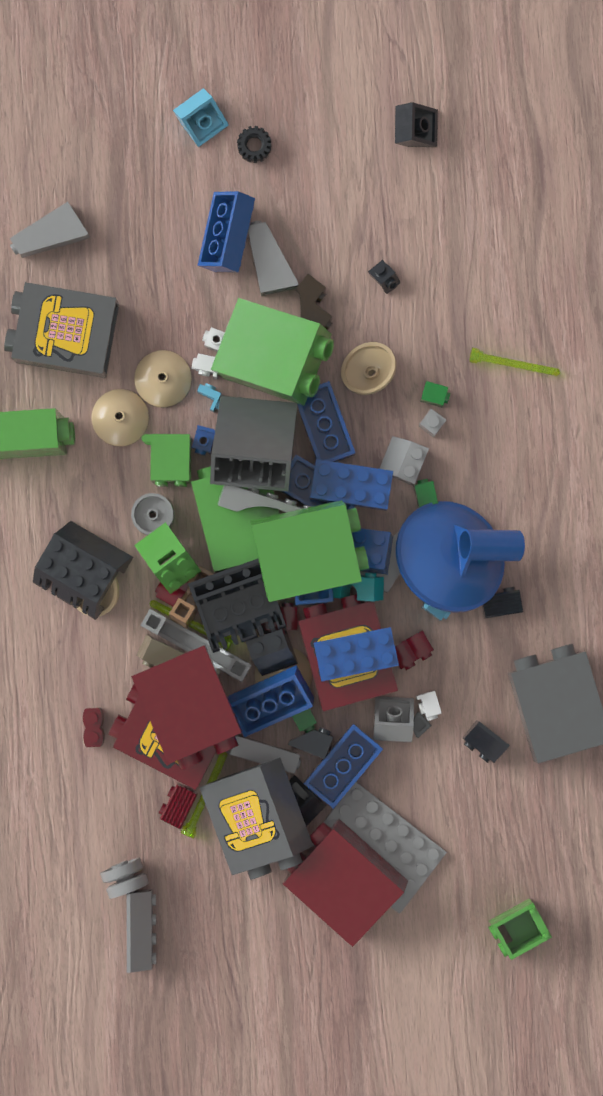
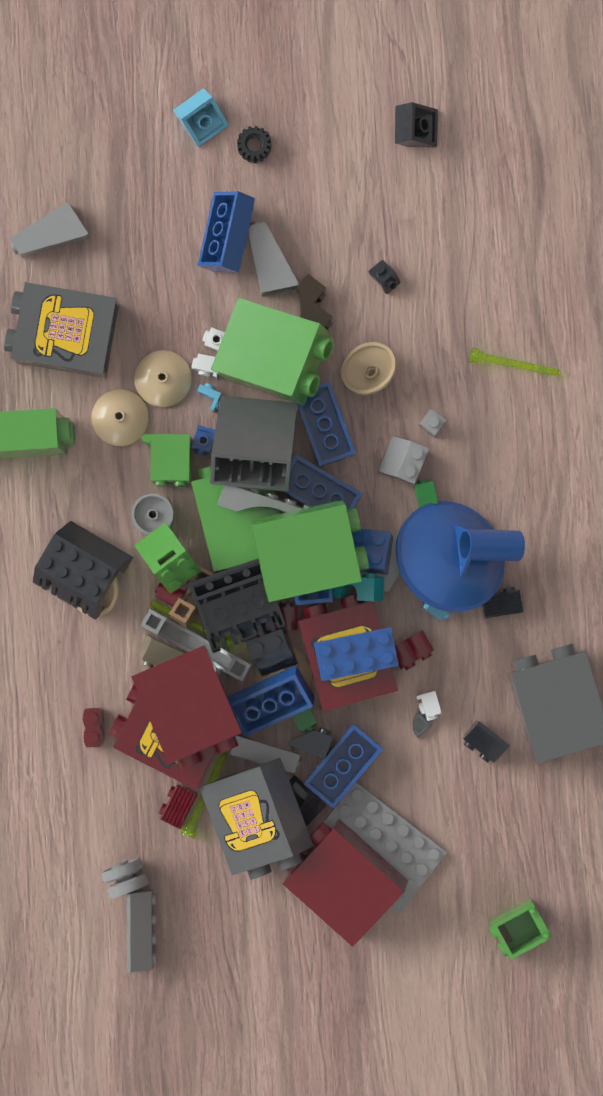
blue brick [310,459,393,511] -> none
light grey slope [373,696,414,742] -> none
green brick [420,381,451,408] -> none

